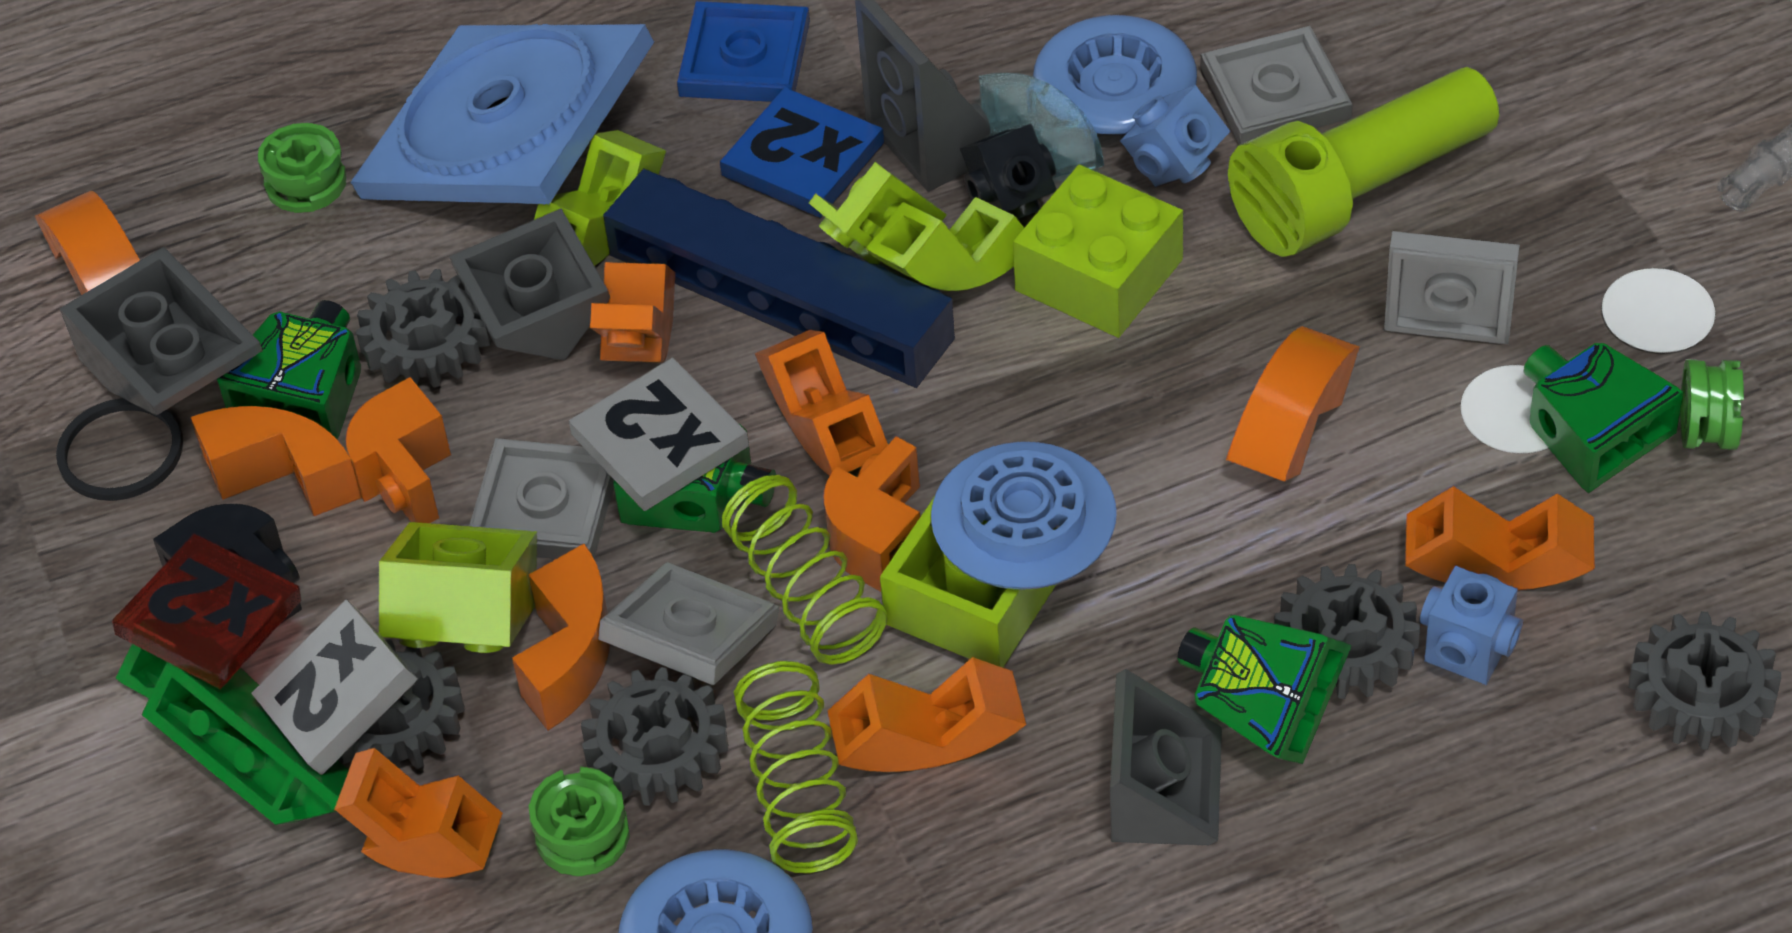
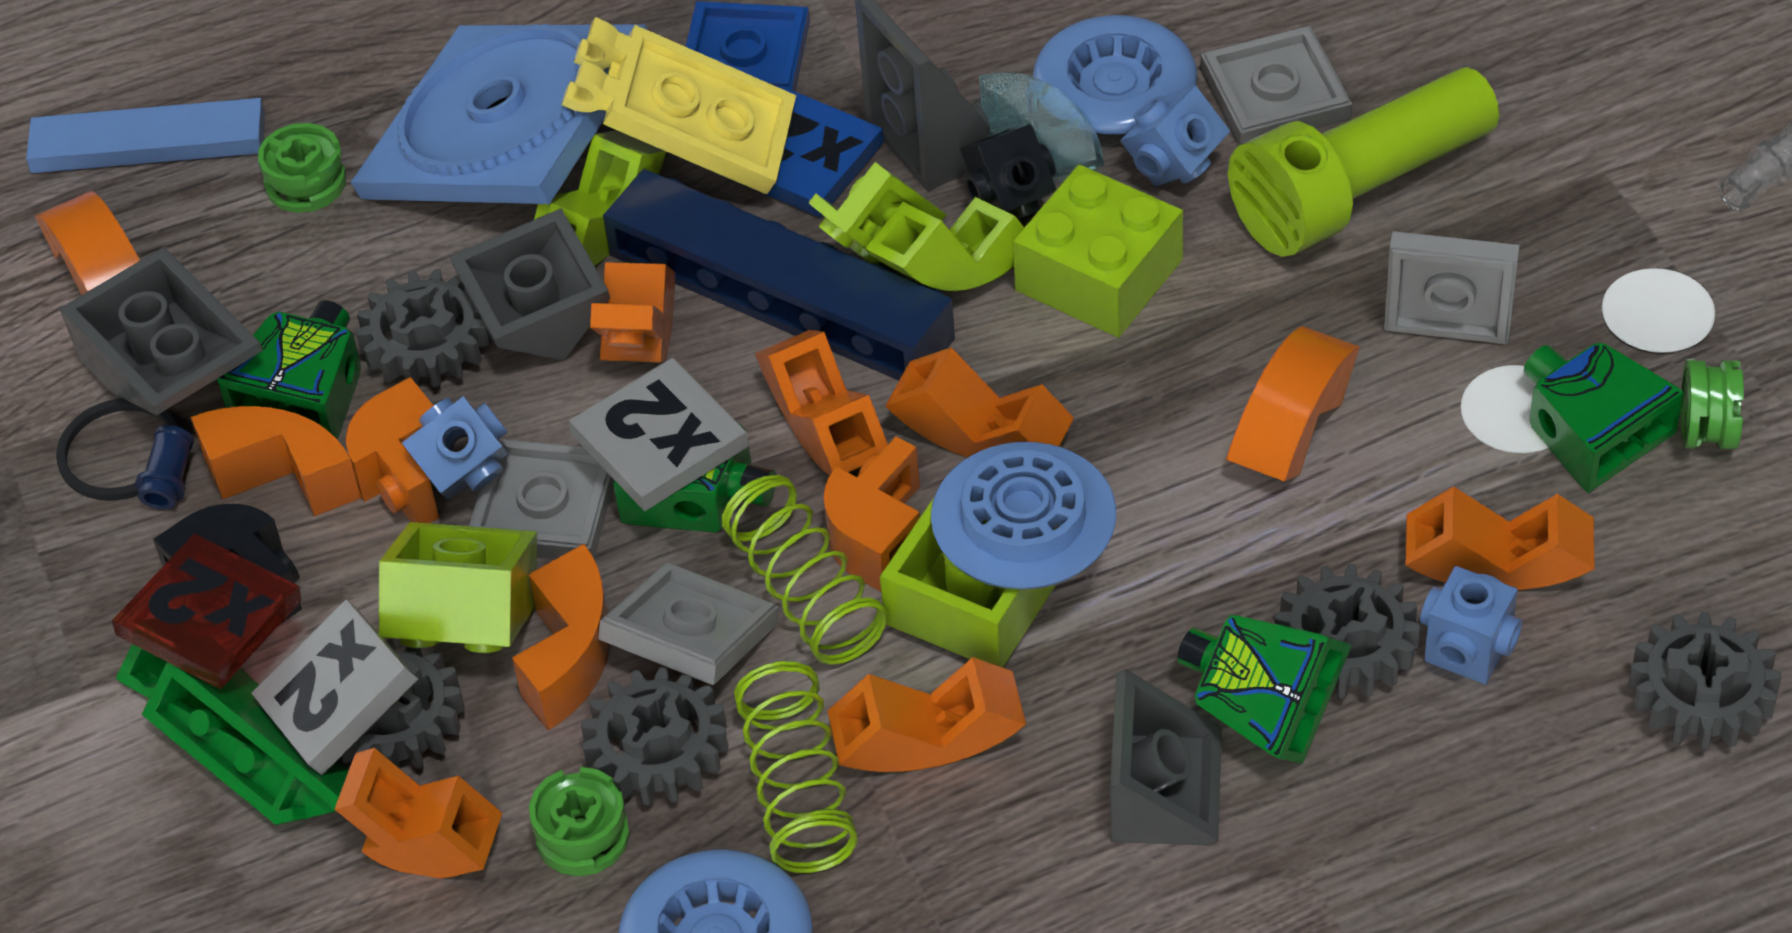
none -> medium blue tile [26,98,265,173]
none -> dark blue pin [135,425,194,510]
none -> medium blue brick [402,396,509,500]
none -> light yellow tile [561,17,796,195]
none -> orange brick [885,347,1074,458]

